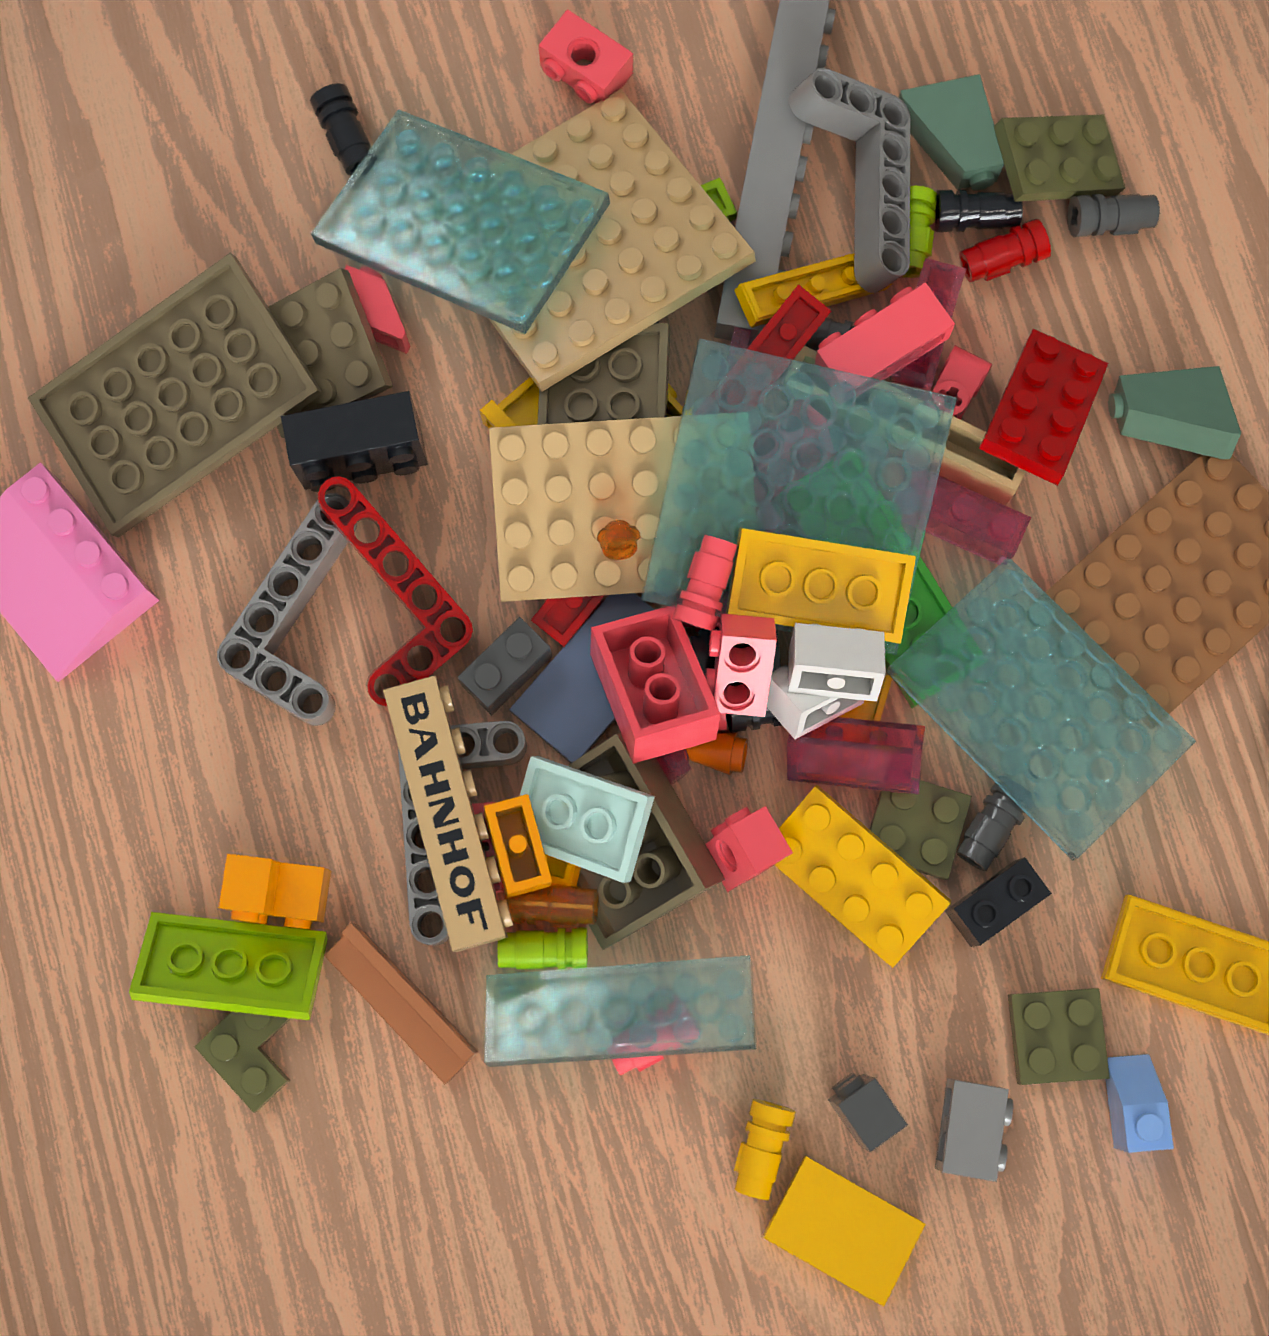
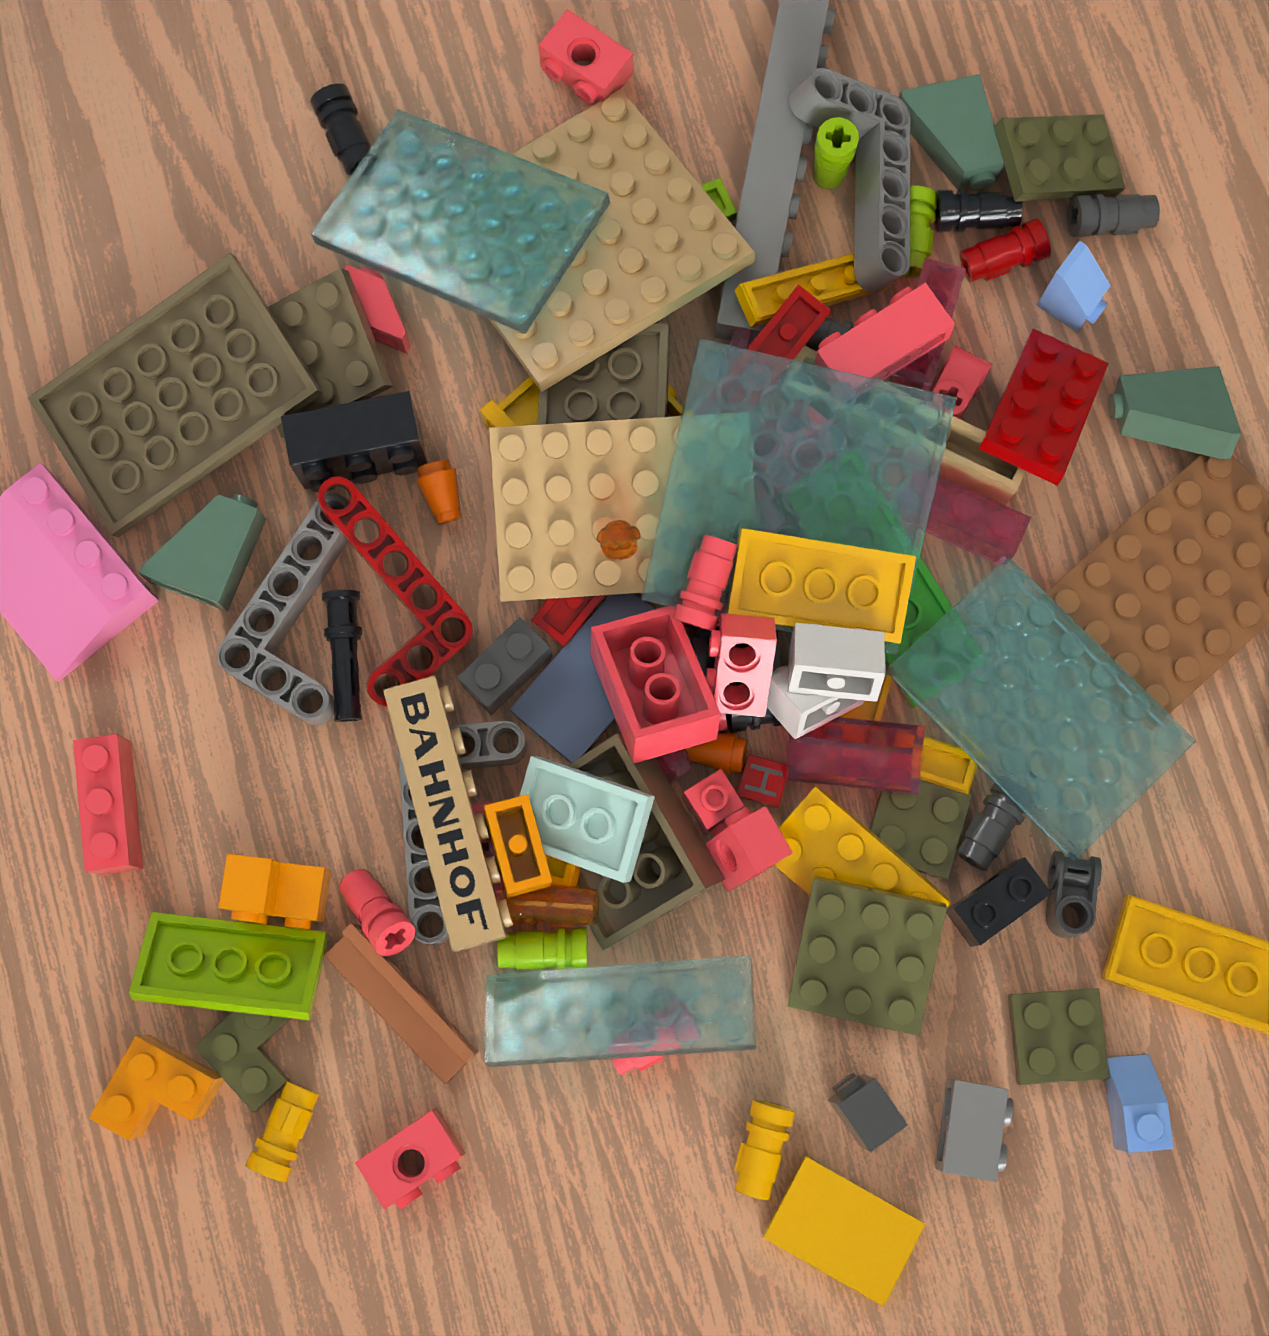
none -> coral brick [73,734,143,875]
none -> light orange brick [89,1035,224,1140]
none -> sand green slope [139,494,266,612]
none -> yellow axle [245,1081,320,1183]
none -> black pin [322,590,363,722]
none -> coral axle [339,869,415,956]
none -> coral brick [355,1108,465,1210]
none -> orange cone [415,459,462,525]
none -> coral brick [682,769,745,834]
none -> red tile [737,754,790,809]
none -> olive plate [788,875,947,1036]
none -> lime axle [813,117,859,189]
none -> yellow tile [884,728,981,795]
none -> light blue slope [1037,240,1111,332]
none -> dark grey piece [1046,851,1102,938]

